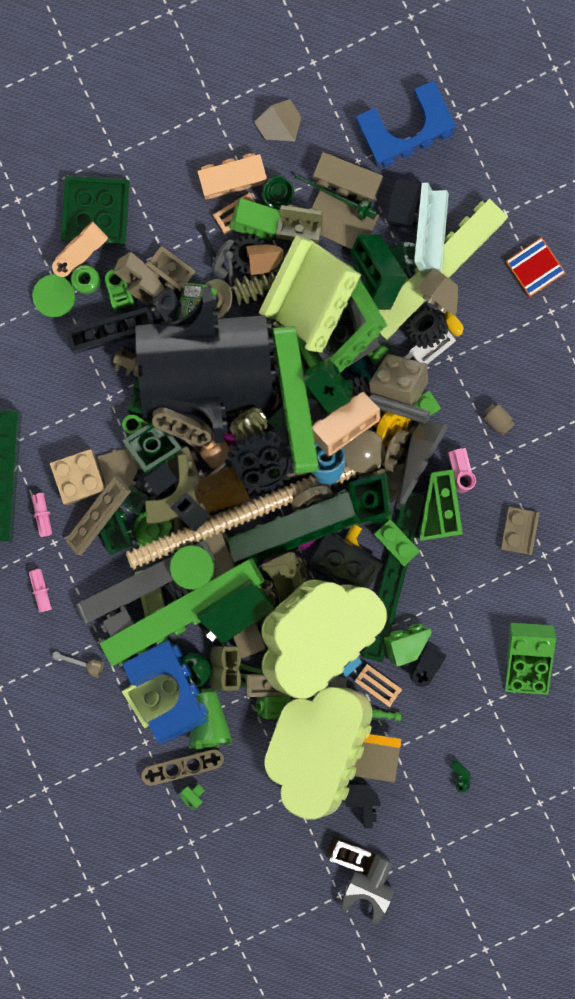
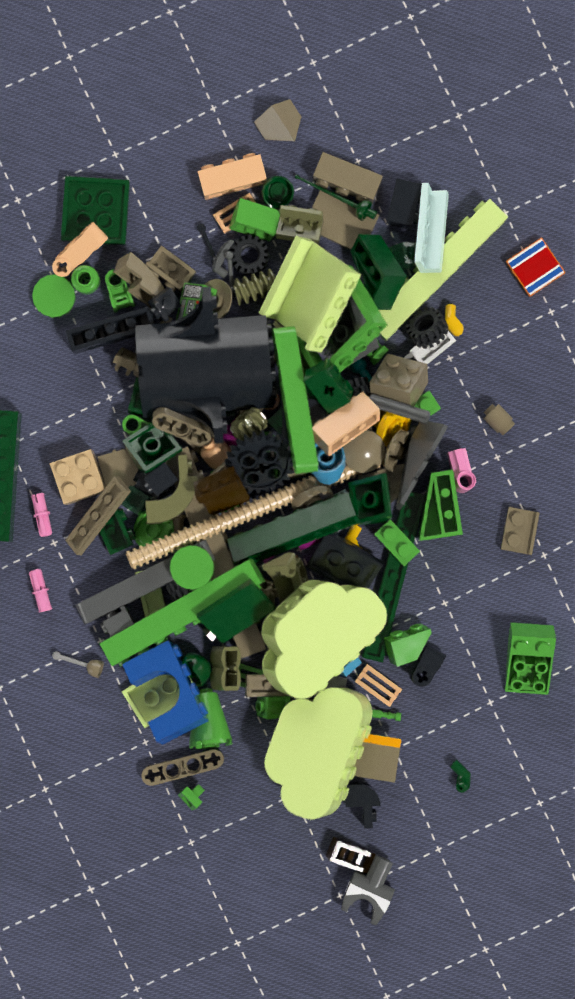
black brick [171,493,210,532] -> none
medium nougat brick [246,244,284,275] -> none
blue arch [355,80,456,168] -> none
dark tan slope [418,267,458,316] -> none

